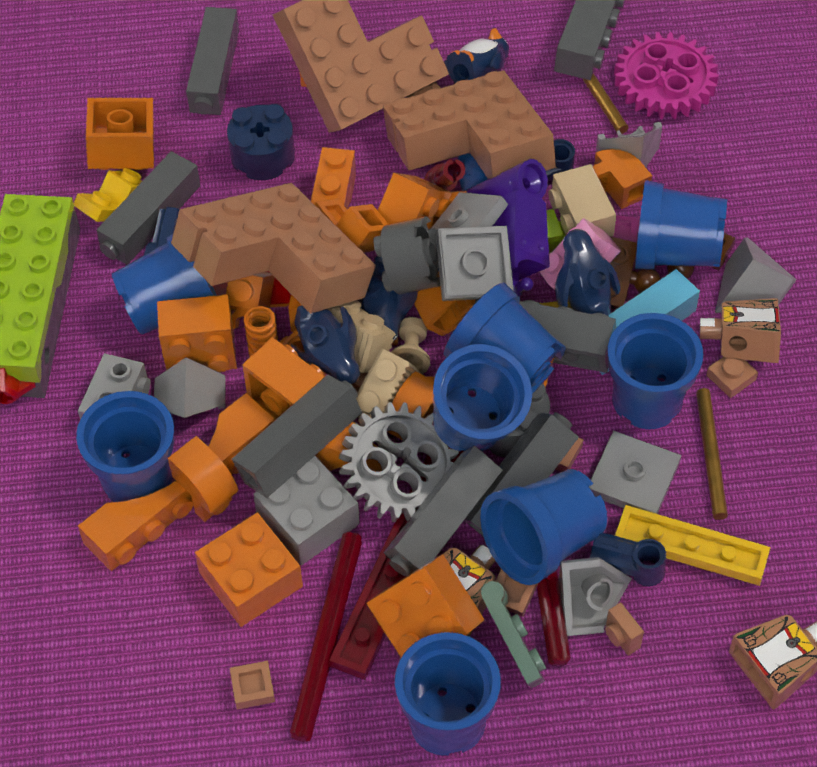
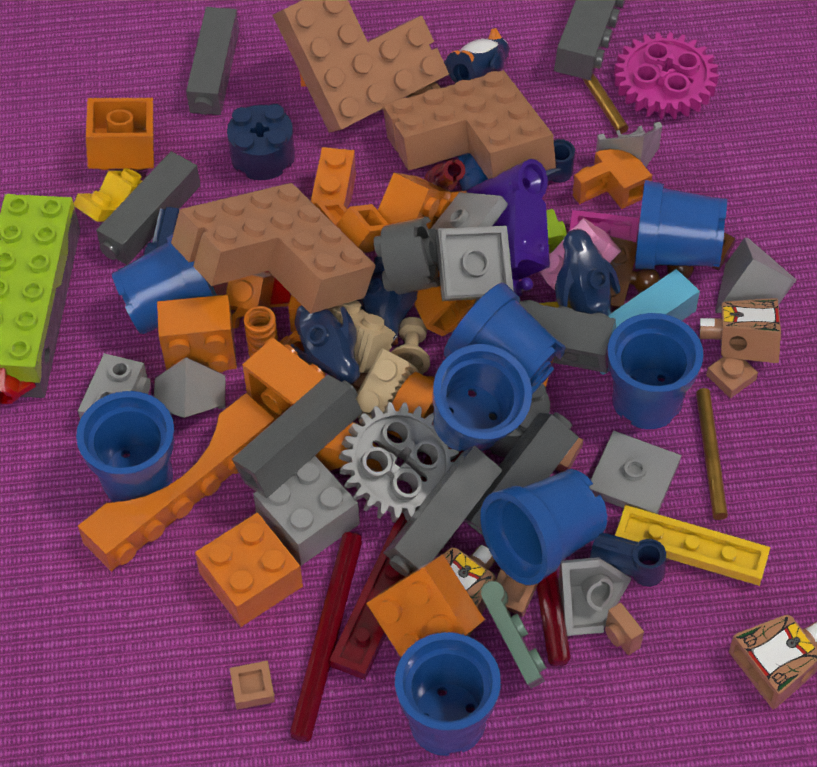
orange brick [168,436,239,522] -> none
tan brick [548,164,616,236] -> none

